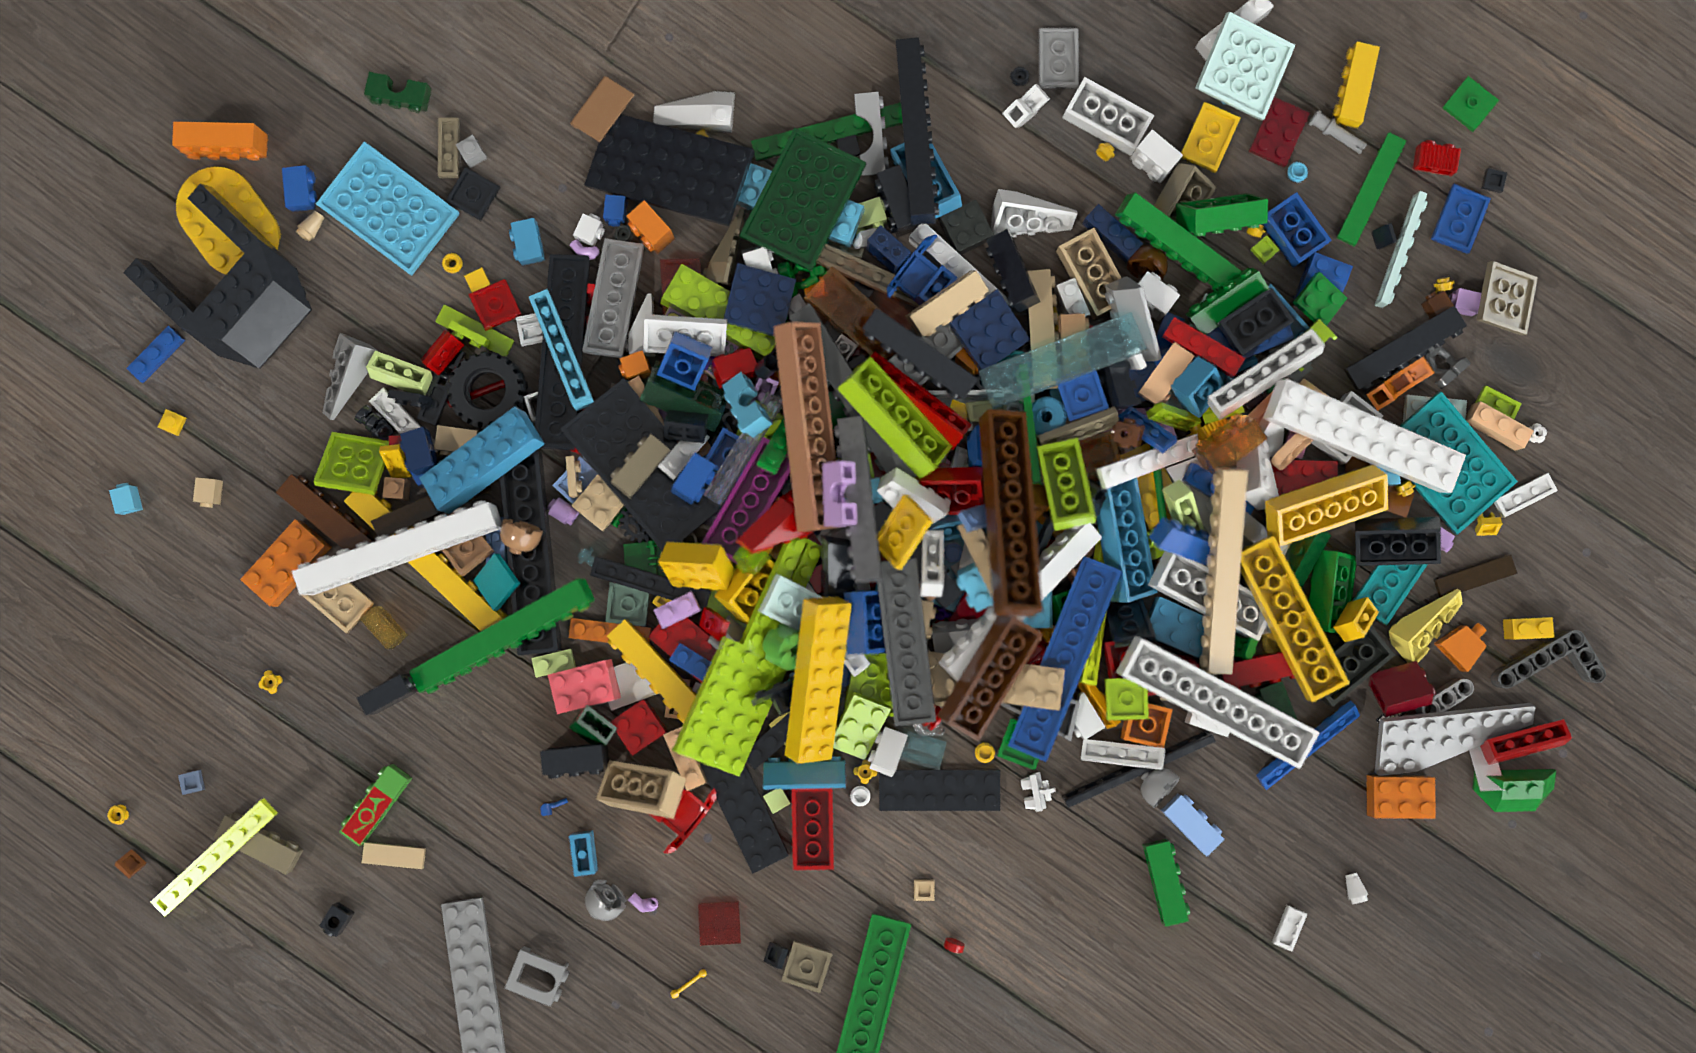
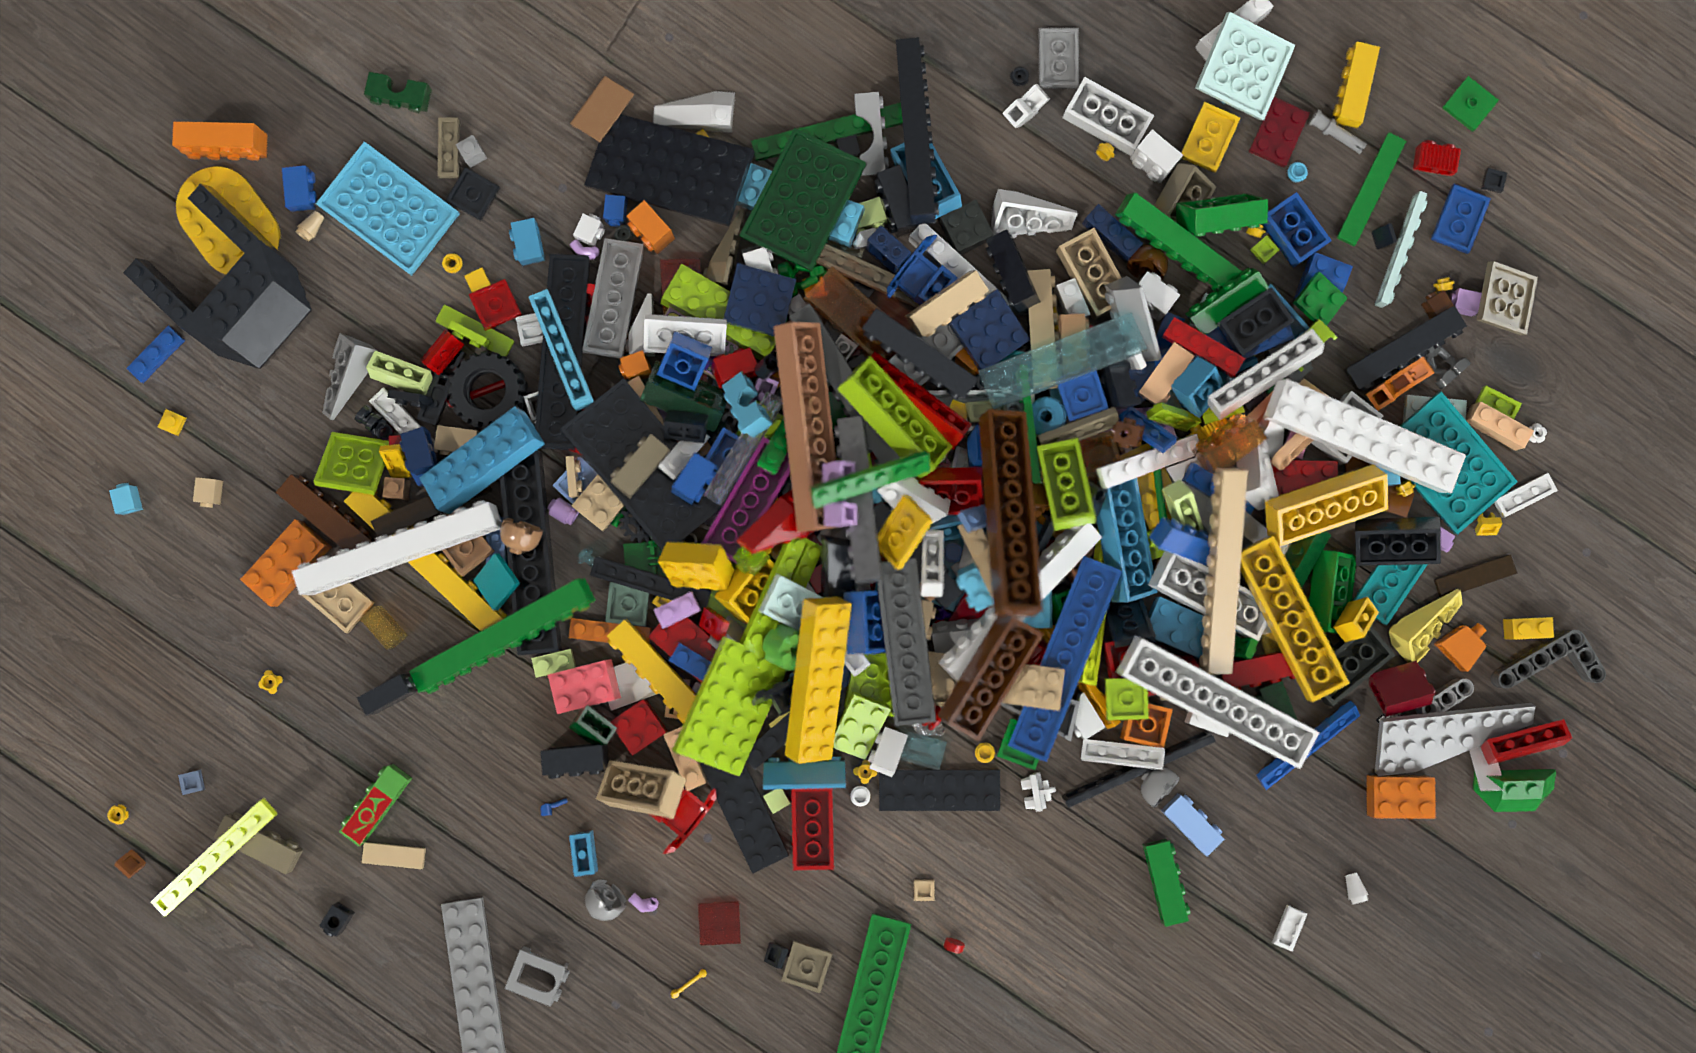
none -> green plate [810,450,930,508]

